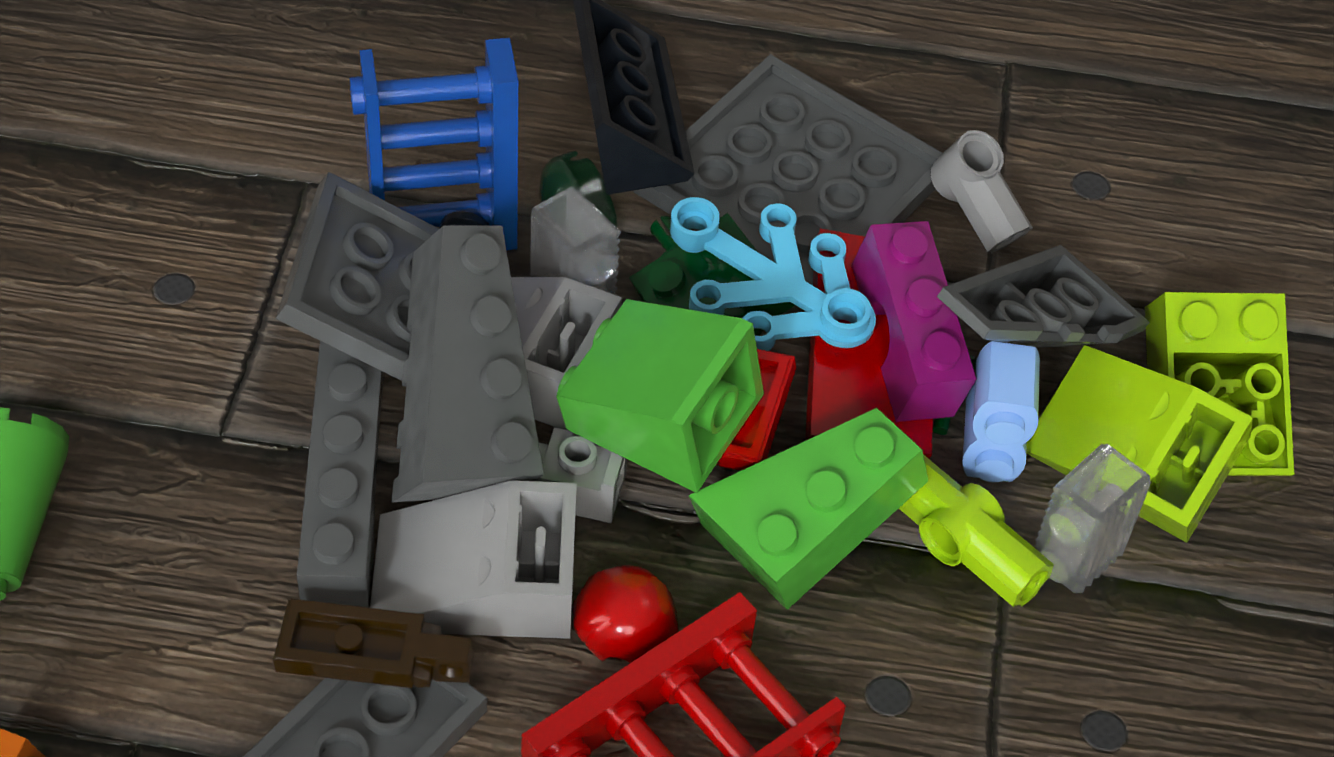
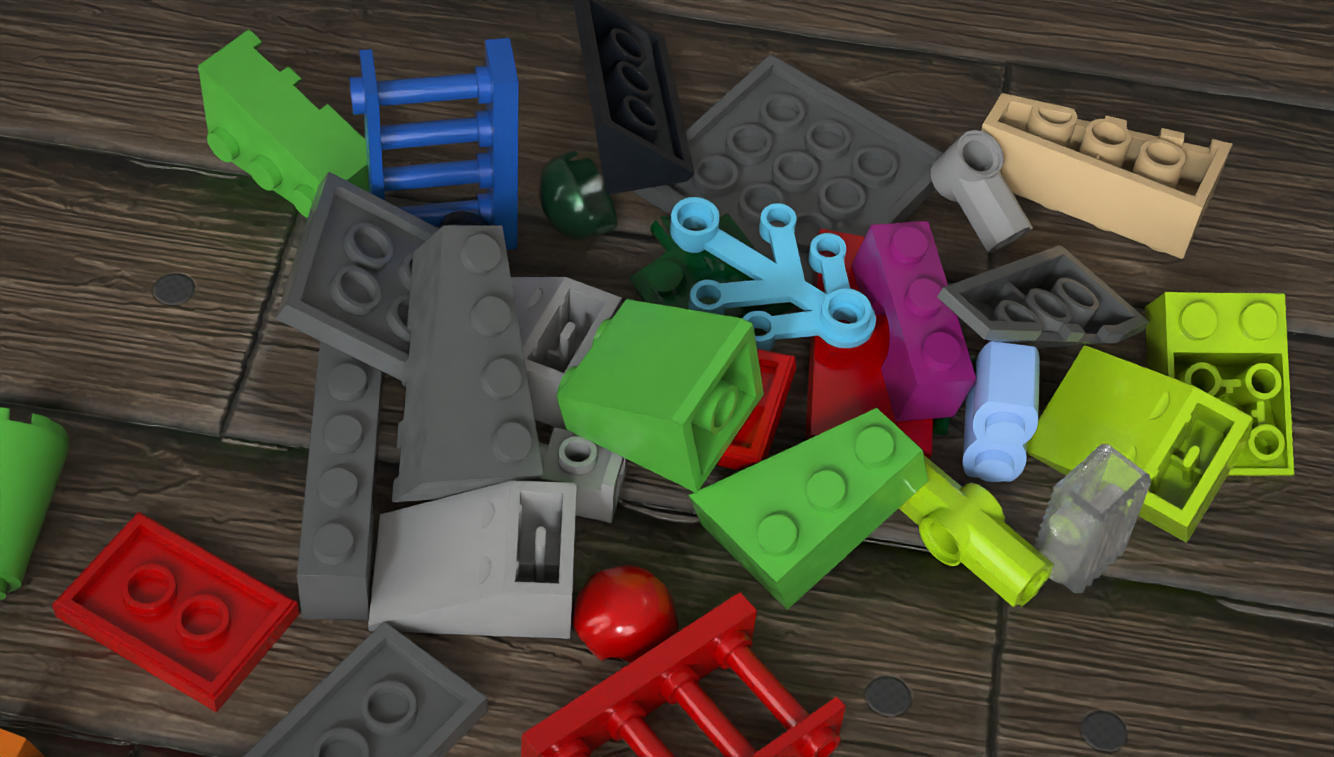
dark brown hinge [273,599,474,688] -> none
clear brick [530,186,621,296] -> none
none -> red tile [52,511,299,713]
none -> bright green wedge [198,29,369,218]
none -> tan wedge [981,93,1233,259]

